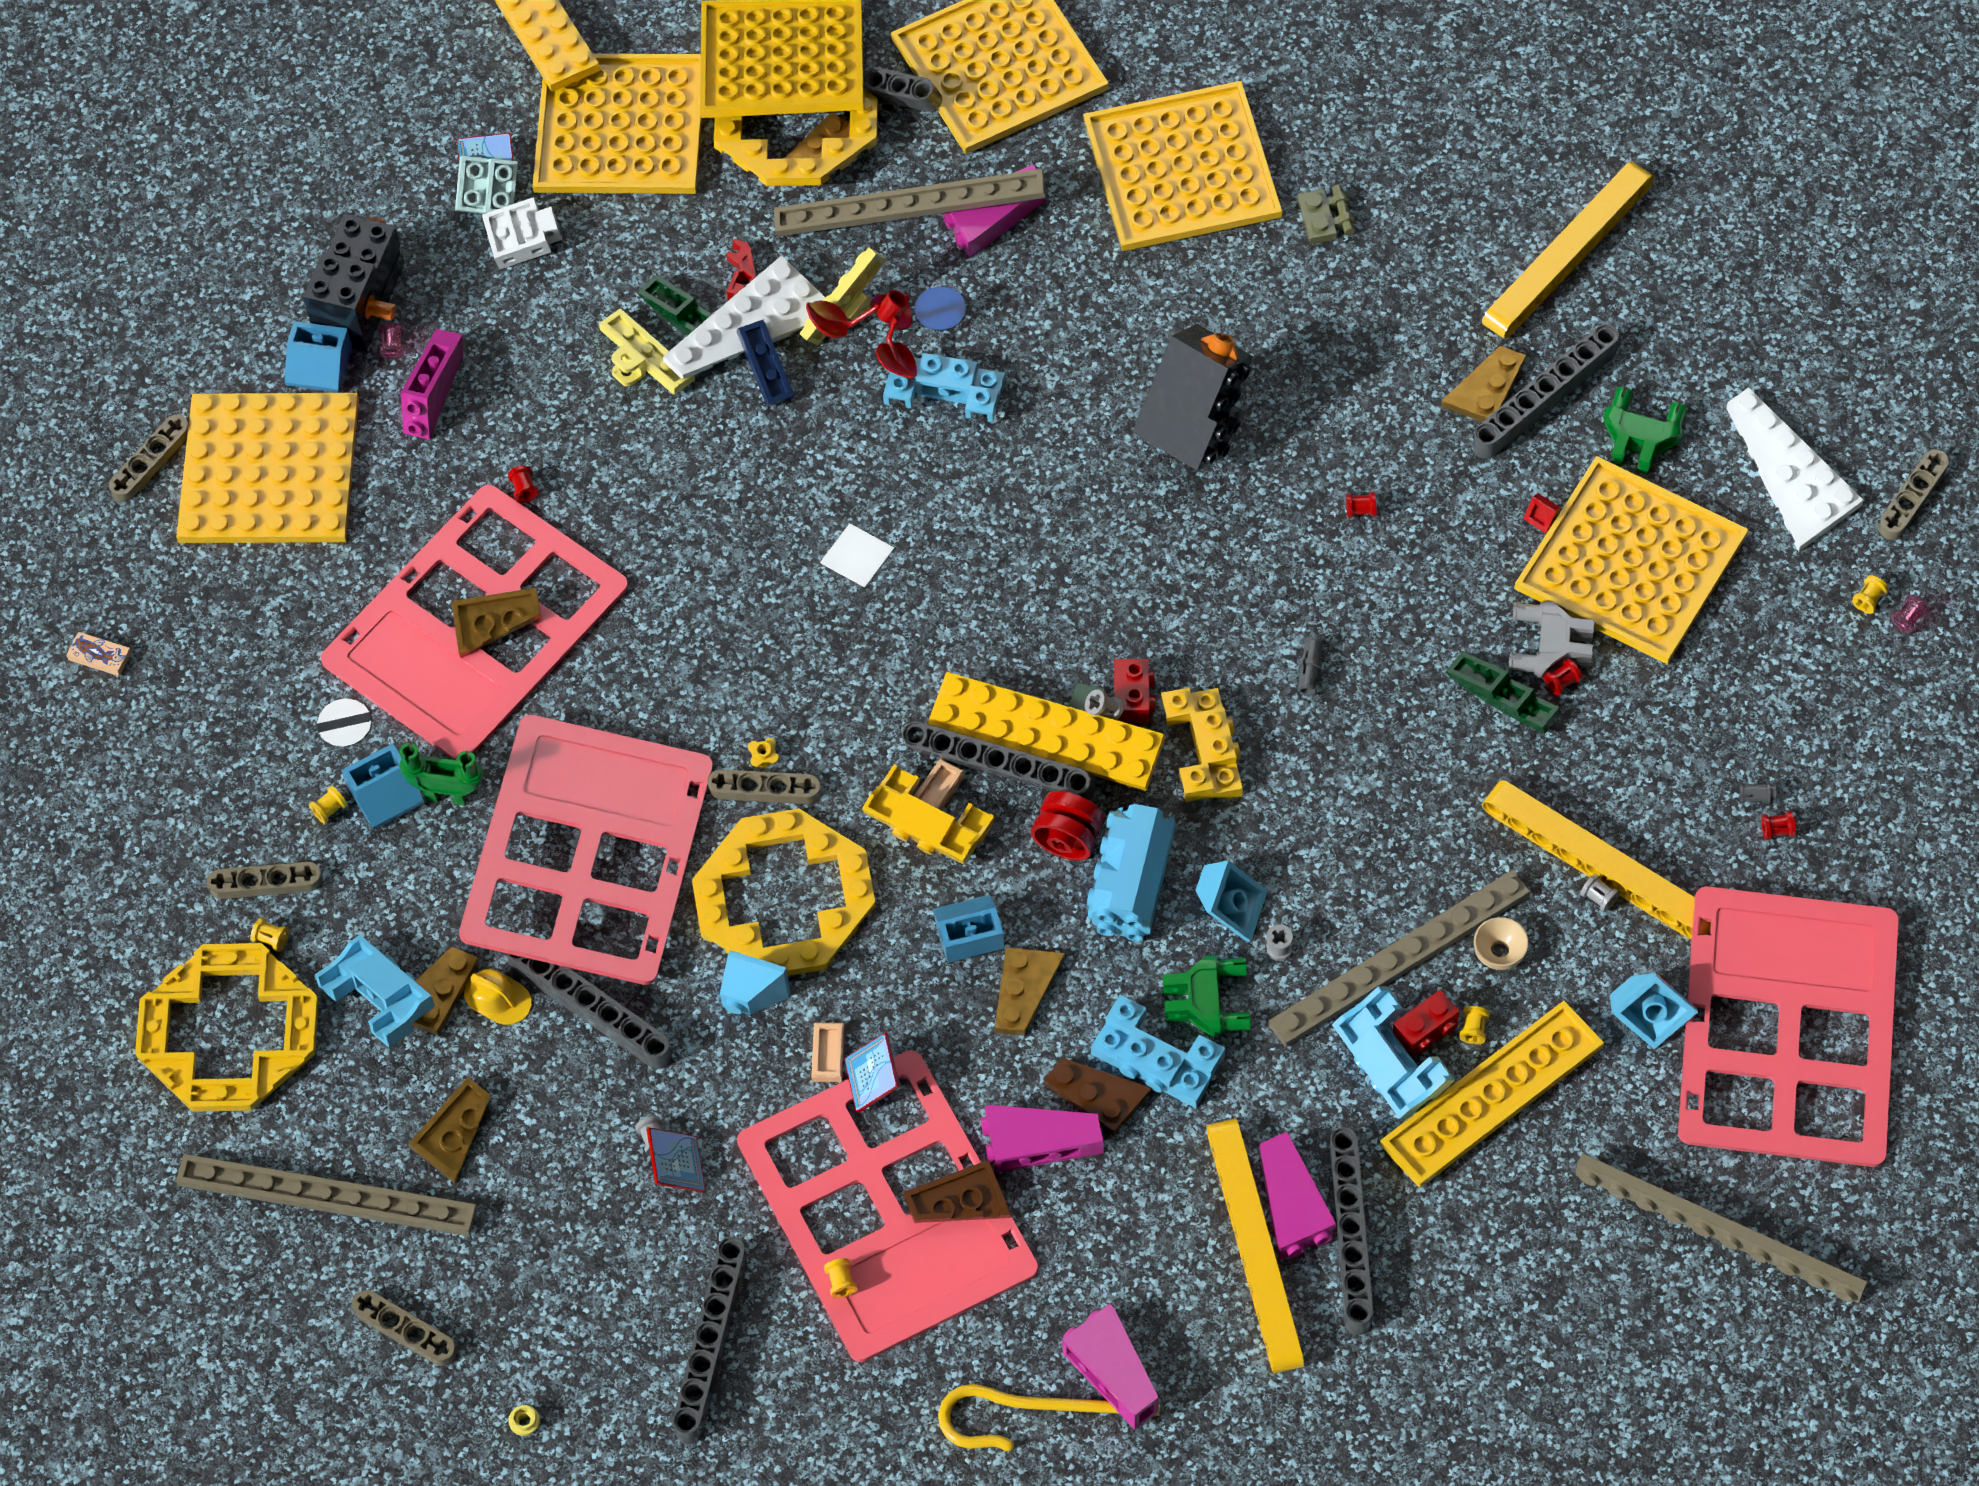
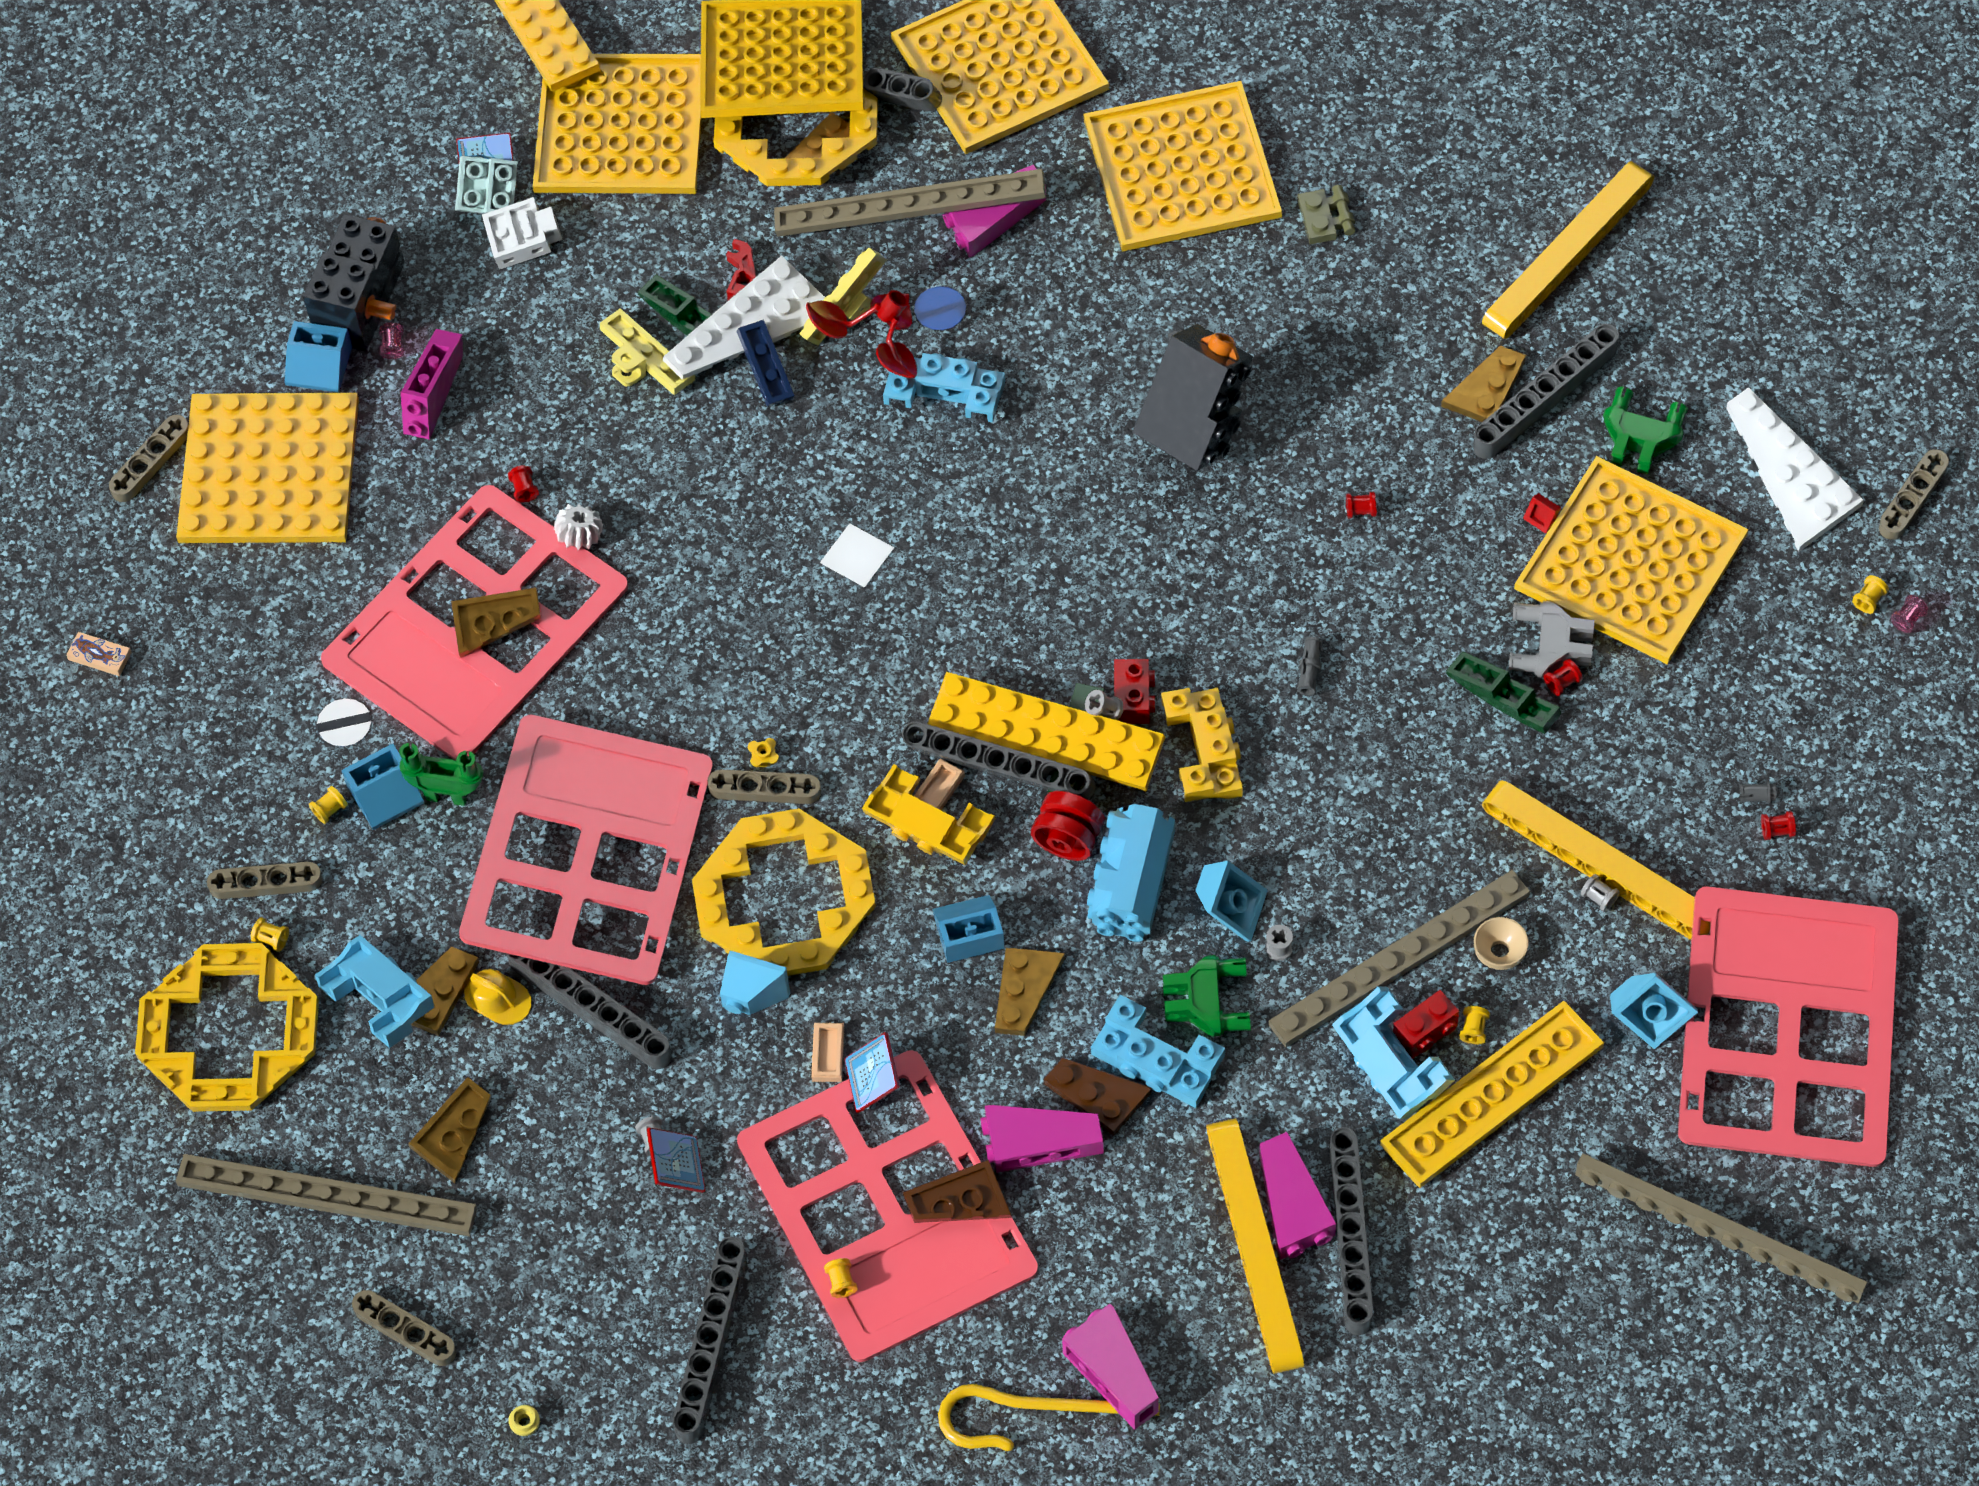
none -> white gear [554,503,603,550]

